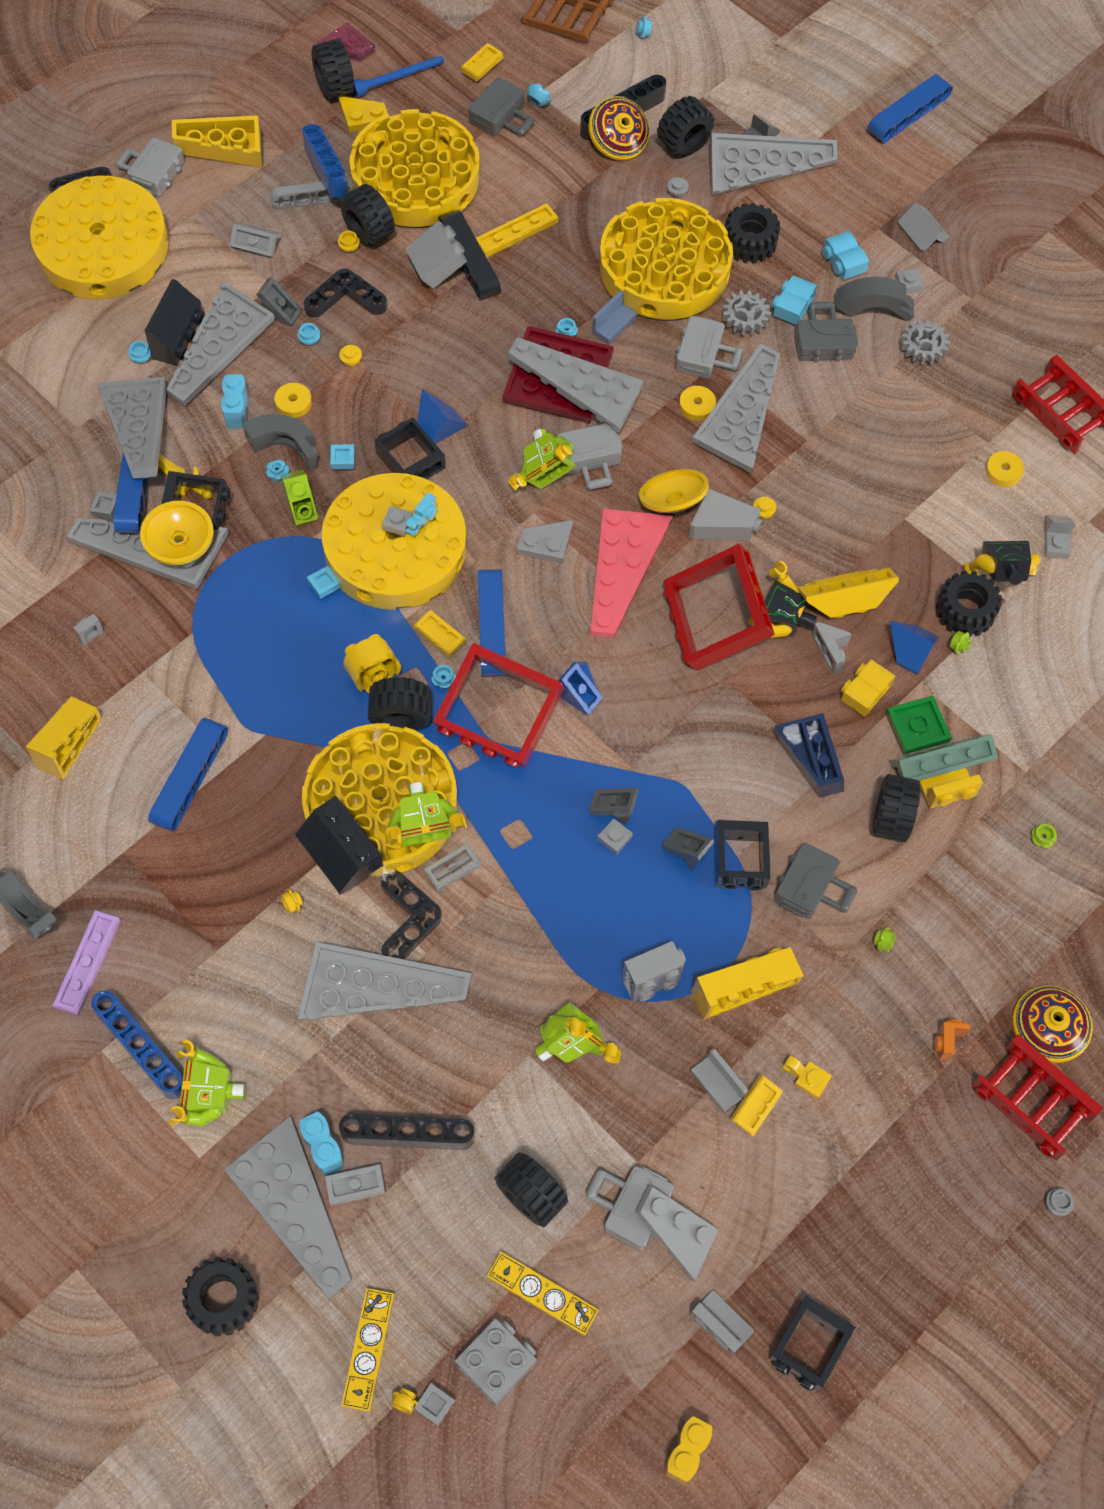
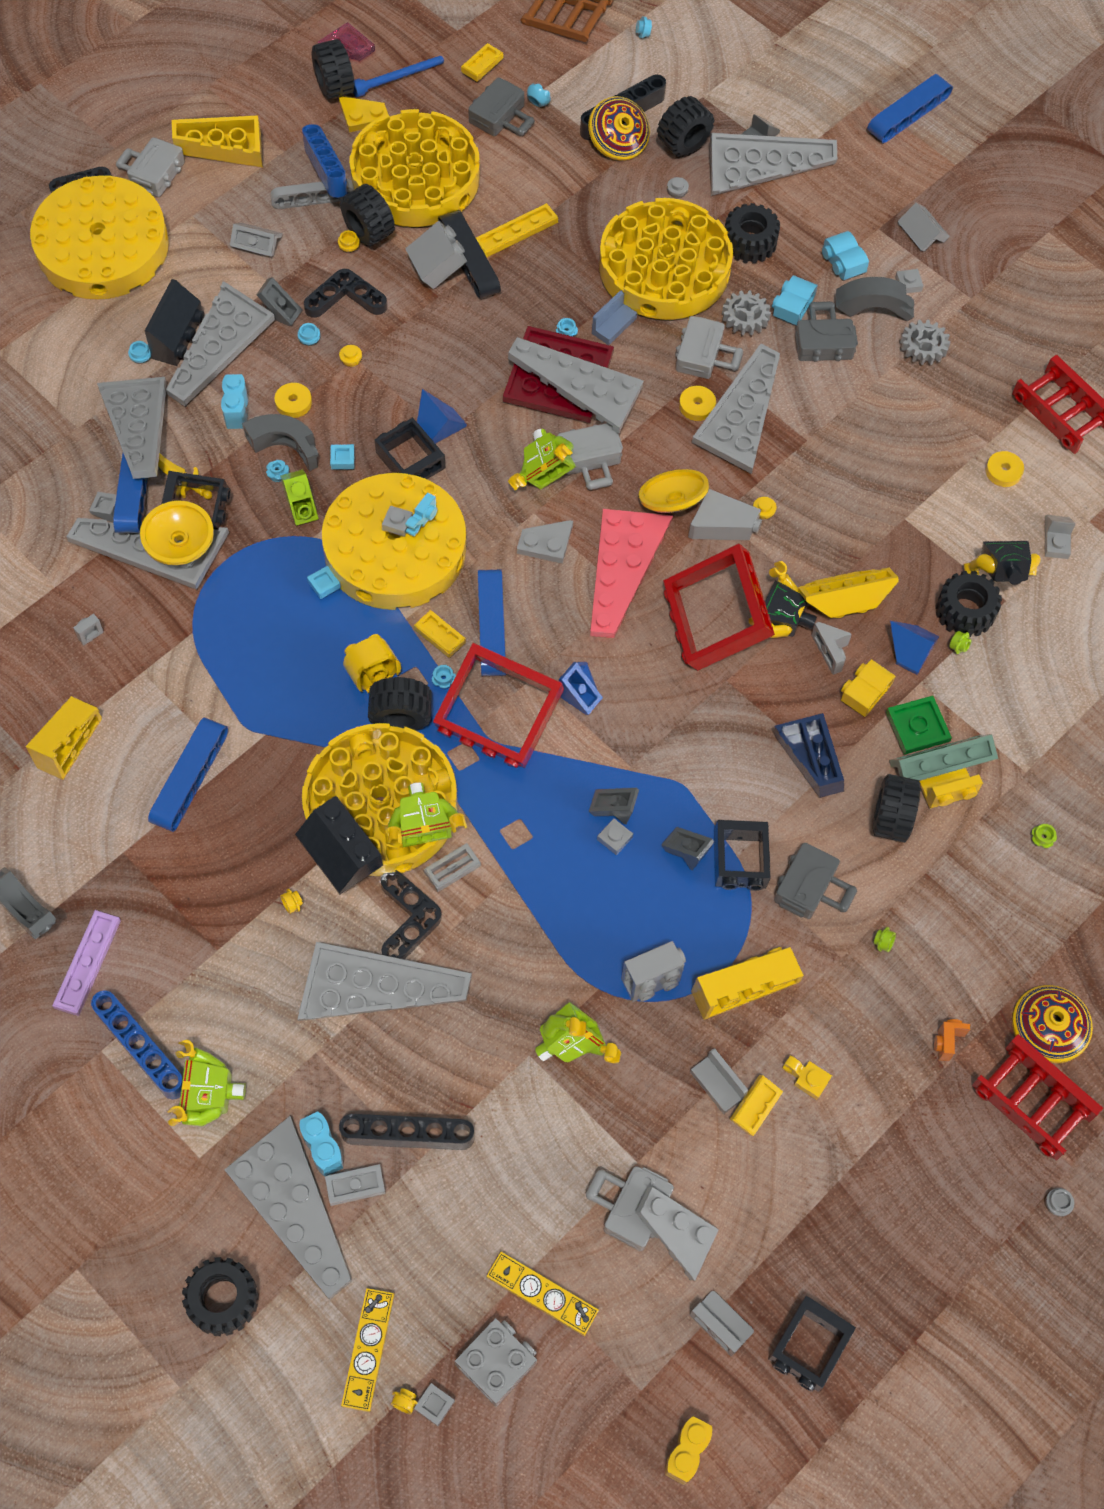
black tyre [495,1152,568,1227] -> none

